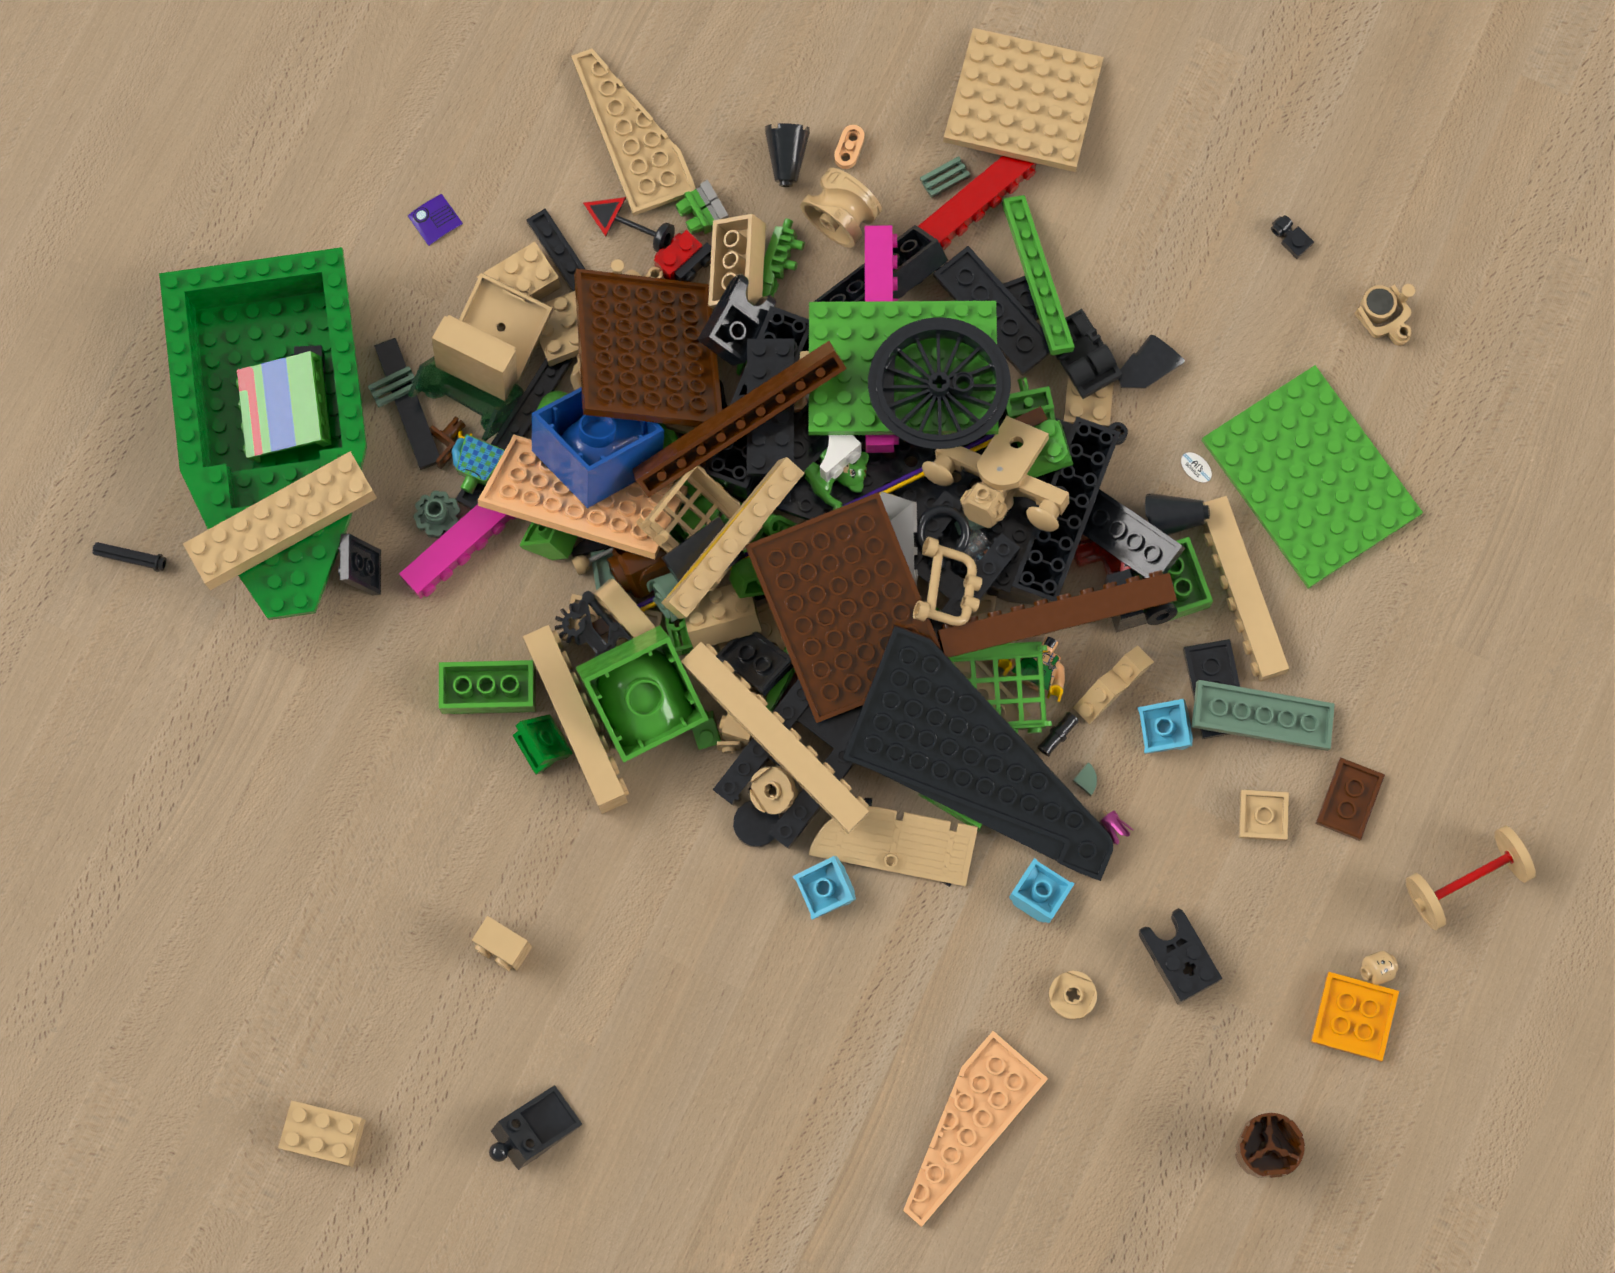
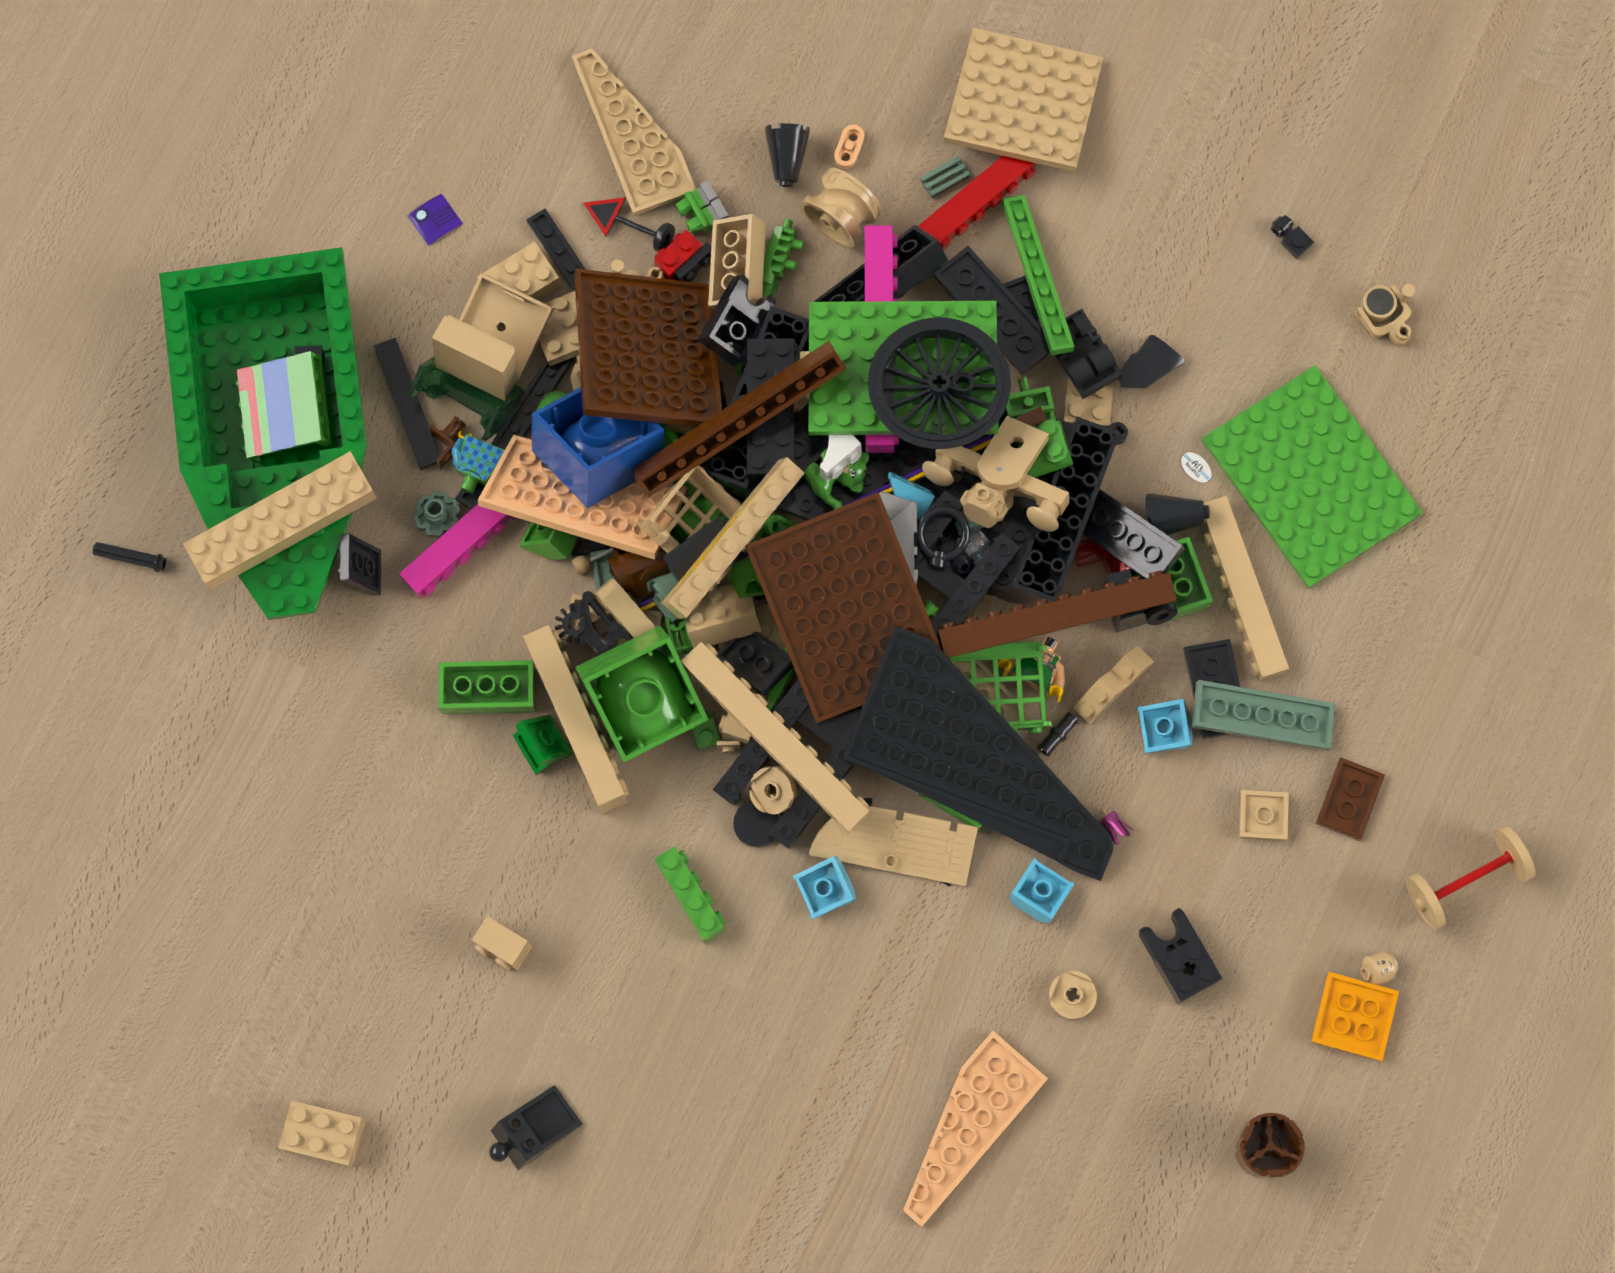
sand green tile [368,366,420,408] -> none
tan bar [913,537,982,626] -> none
sand green tile [1073,762,1097,796] -> none
none -> bright green brick [654,847,726,944]
none -> medium azure slope [888,472,935,519]

